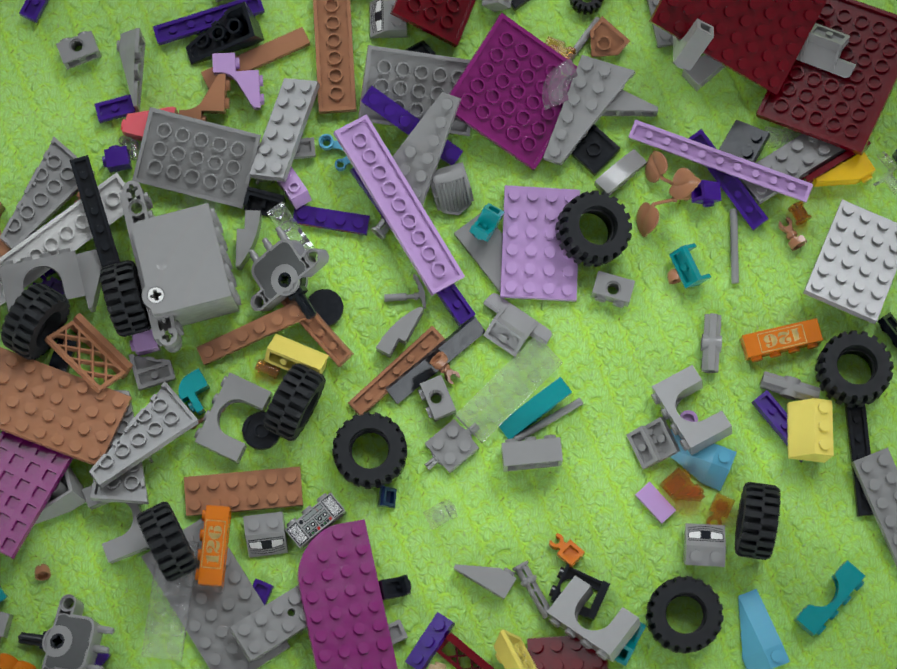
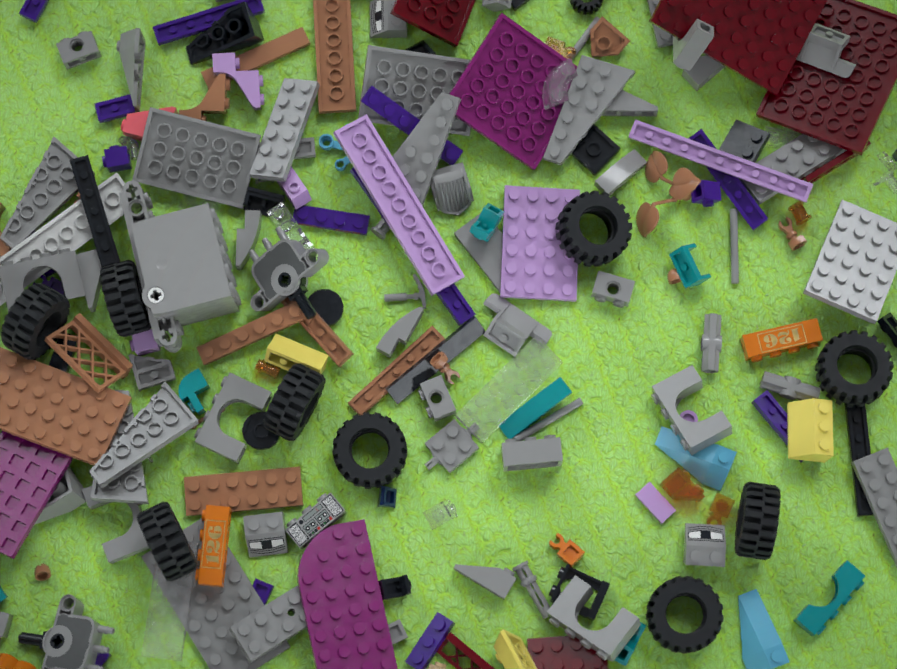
light grey slope [626,417,680,469] -> none
yellow slope [812,152,876,187] -> none

